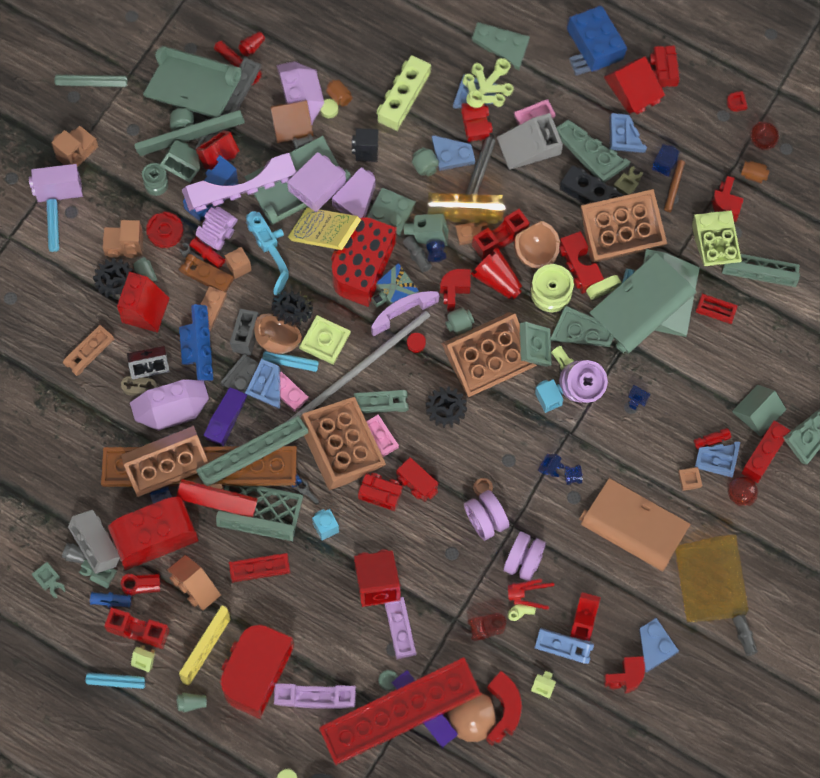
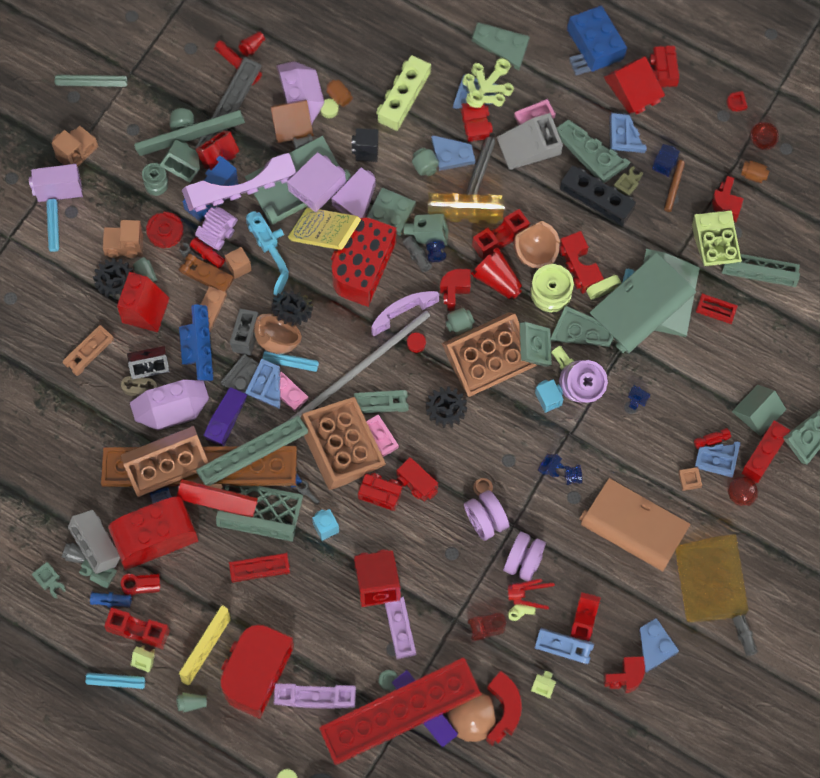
sand green door [143,46,241,118] -> none
nougat brick [168,555,221,610] -> none
yellowish green plate [299,315,351,365] -> none
torso [371,263,419,307] -> none
nougat plate [455,222,488,245] -> none
nougat slope [581,189,667,264] -> none

